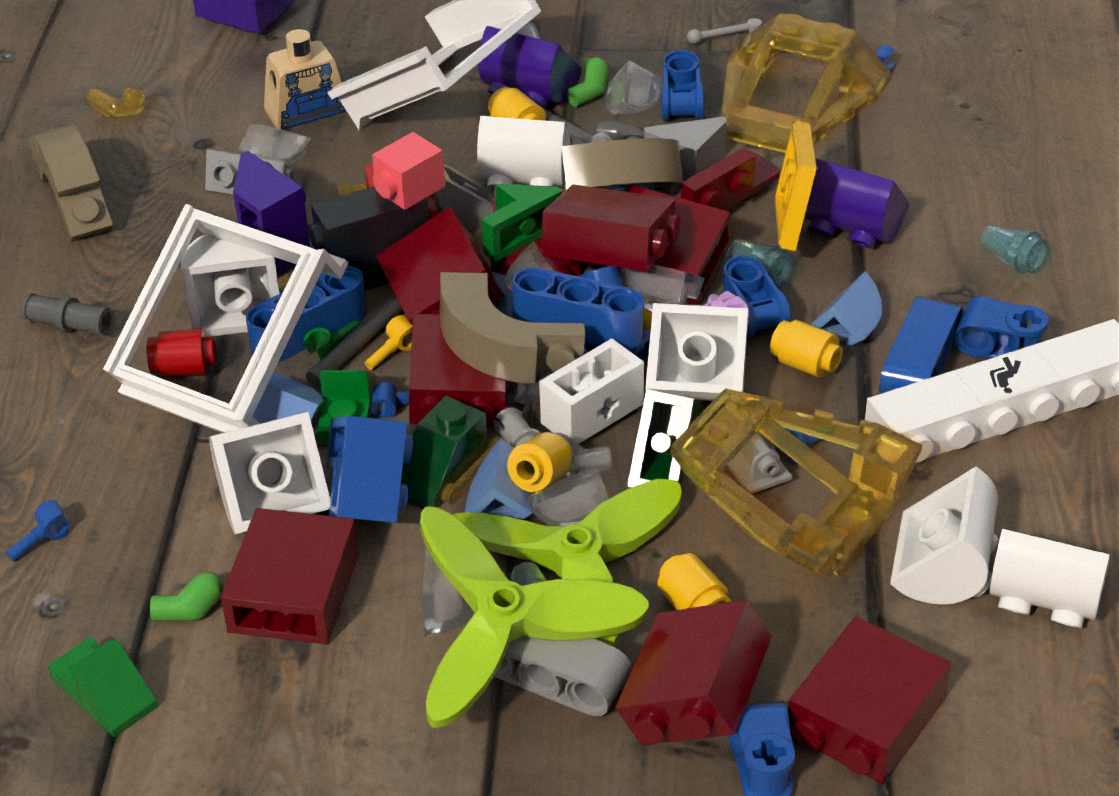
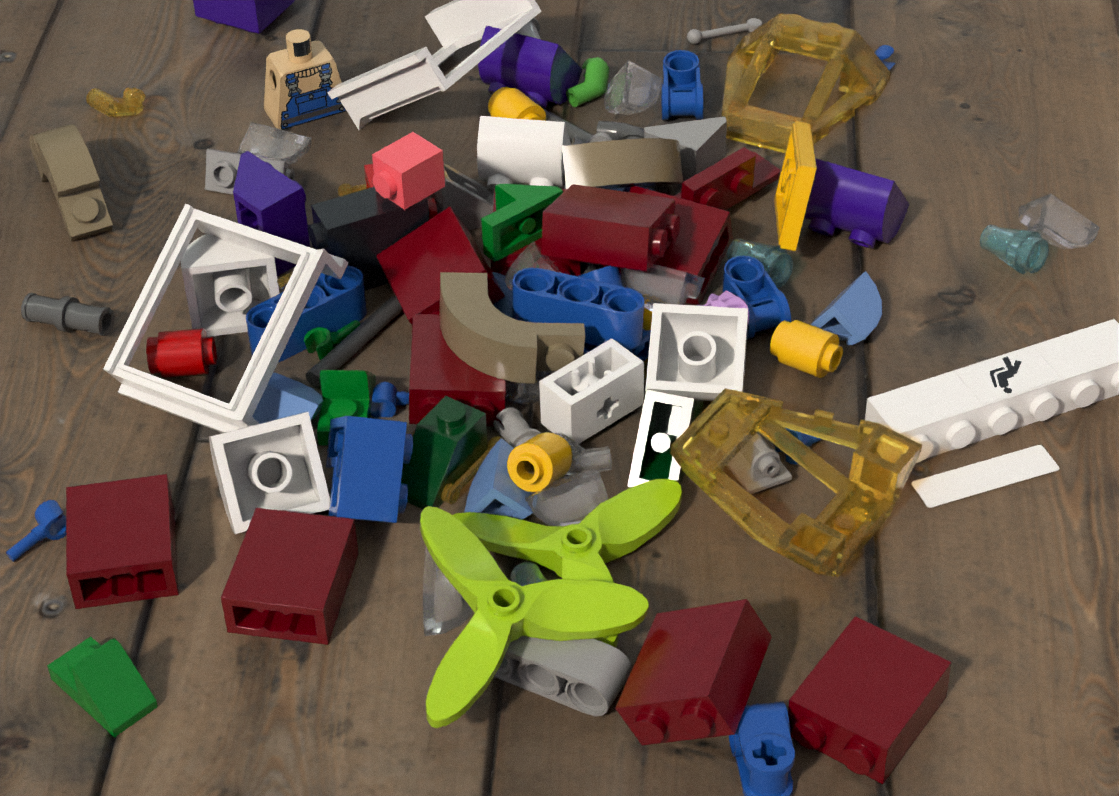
bright green arm [150,572,223,621] -> none
yellow hand [364,315,412,370] -> none
yellow brick [657,553,731,610] -> none
blue beam [879,296,963,393] -> none
white brick [890,466,998,604] -> none
blue piece [953,296,1048,359] -> none
white brick [990,529,1110,628] -> none
none -> dark red brick [66,474,179,609]
none -> white sticker [911,445,1060,508]
none -> clear brick [1019,193,1100,250]

